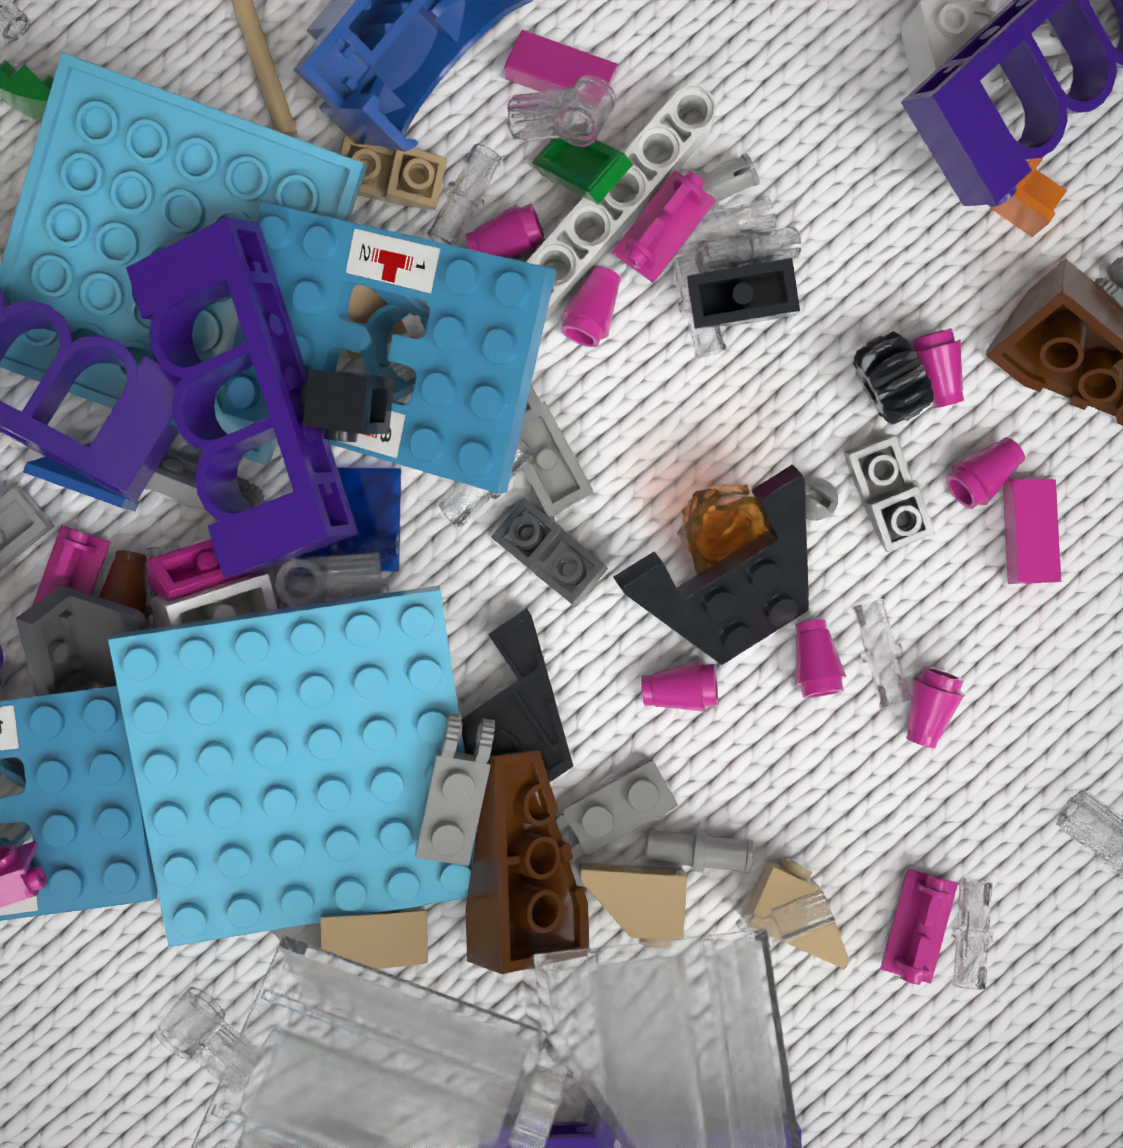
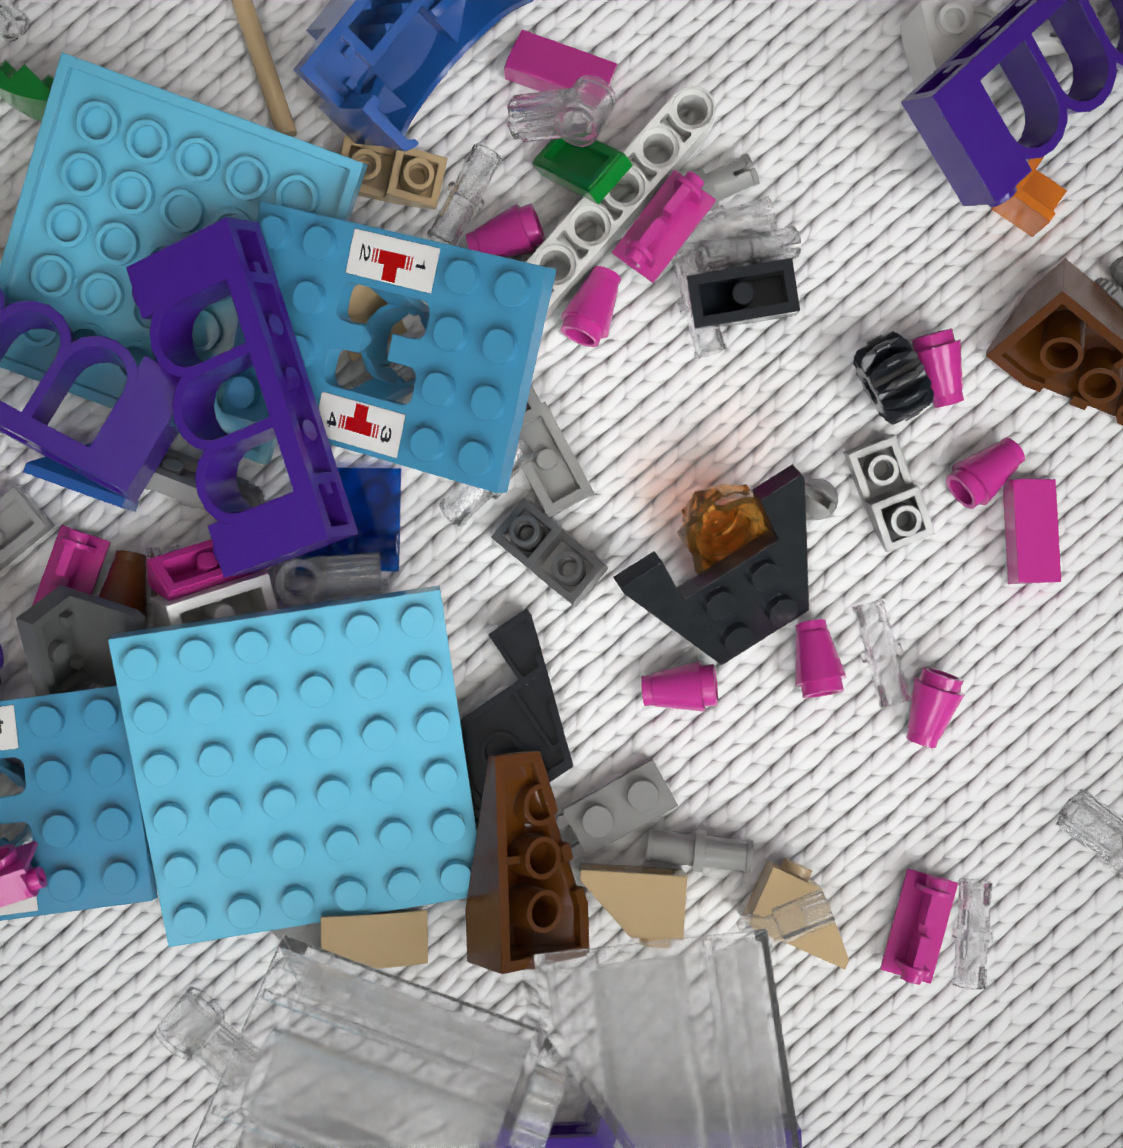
black brick [301,369,395,442] -> none
light grey hinge [415,712,495,866] -> none

